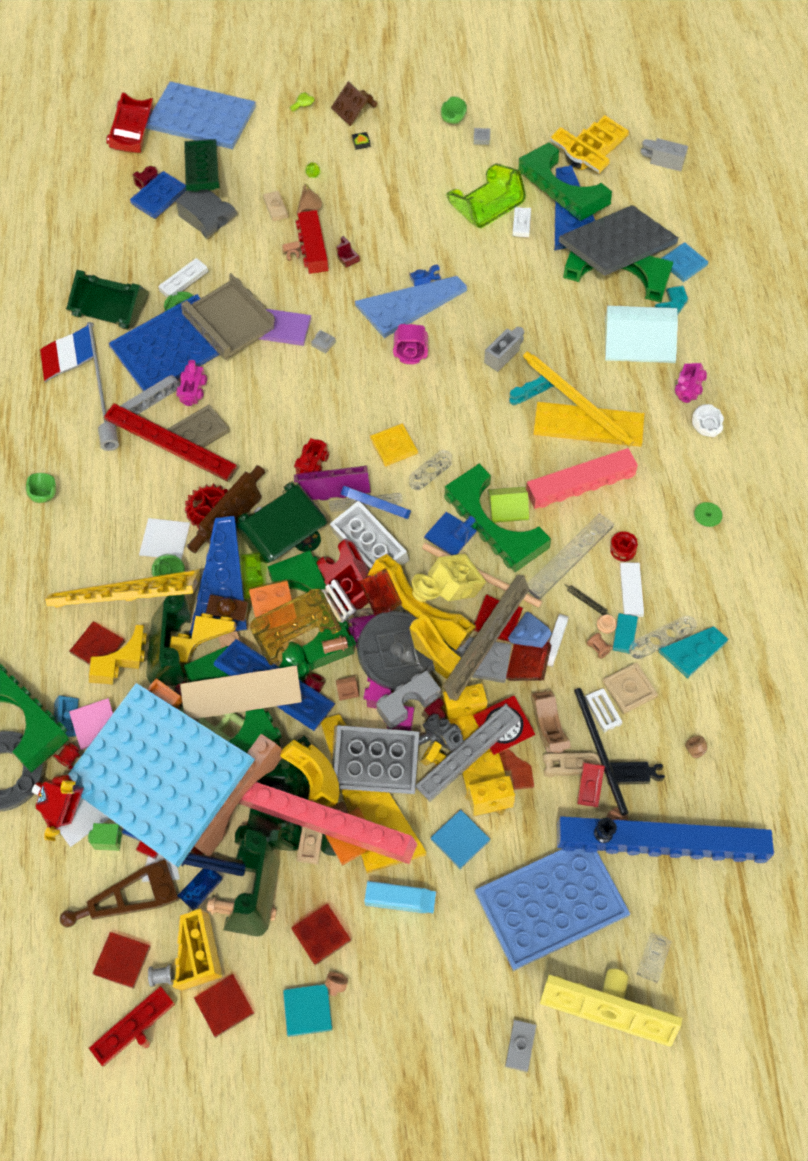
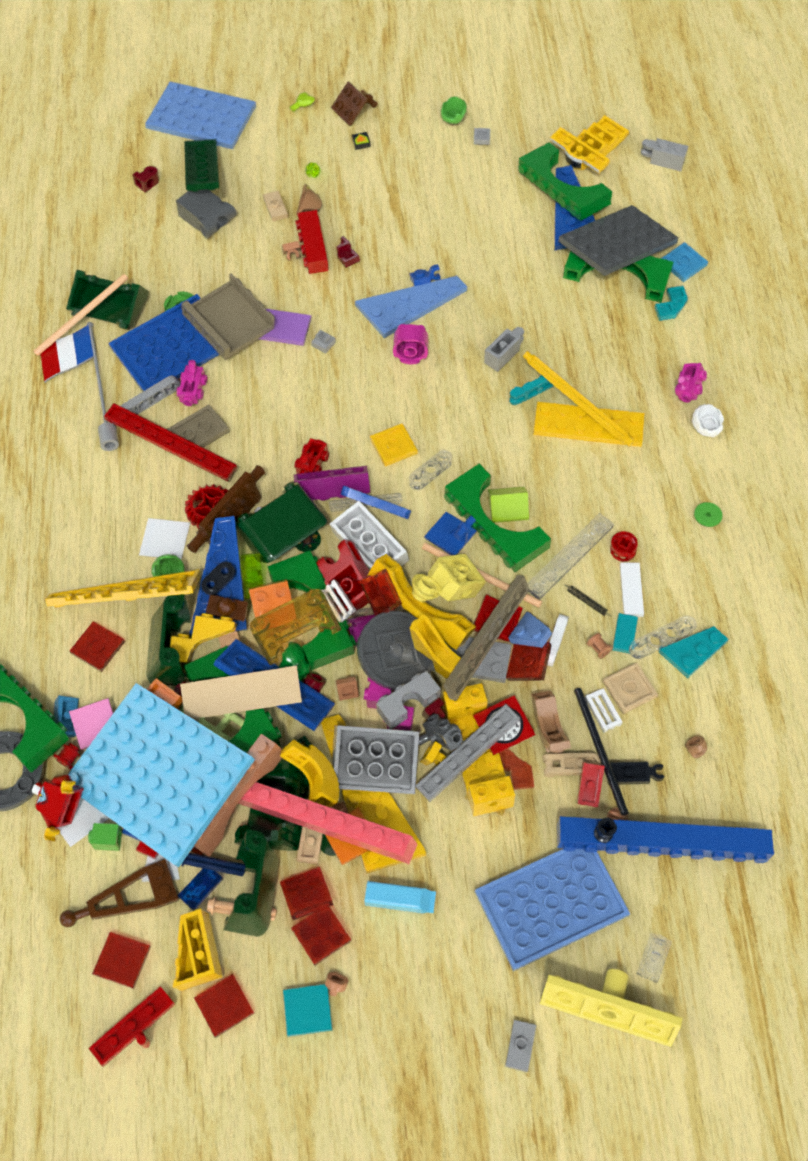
bright green hair [26,473,56,503] -> none
yellow arch [89,625,147,685] -> none
red piece [106,92,153,153] -> none
blue plate [130,171,186,219] -> none
light grey bush [148,964,174,987] -> none
white plate [158,258,208,297] -> none
nougat pin [322,636,348,654] -> none
dark azure tile [431,810,490,869] -> none
clear neon green windscreen [446,163,526,228] -> none
white plate [512,207,531,237] -> none
coral brick [526,448,638,509] -> none
light nougat plate [597,615,617,634] -> none
light aqua slope [605,306,678,363] -> none
none -> light nougat piece [33,274,129,356]
none -> black plate [201,562,236,596]
none -> clear red plate [280,867,334,920]

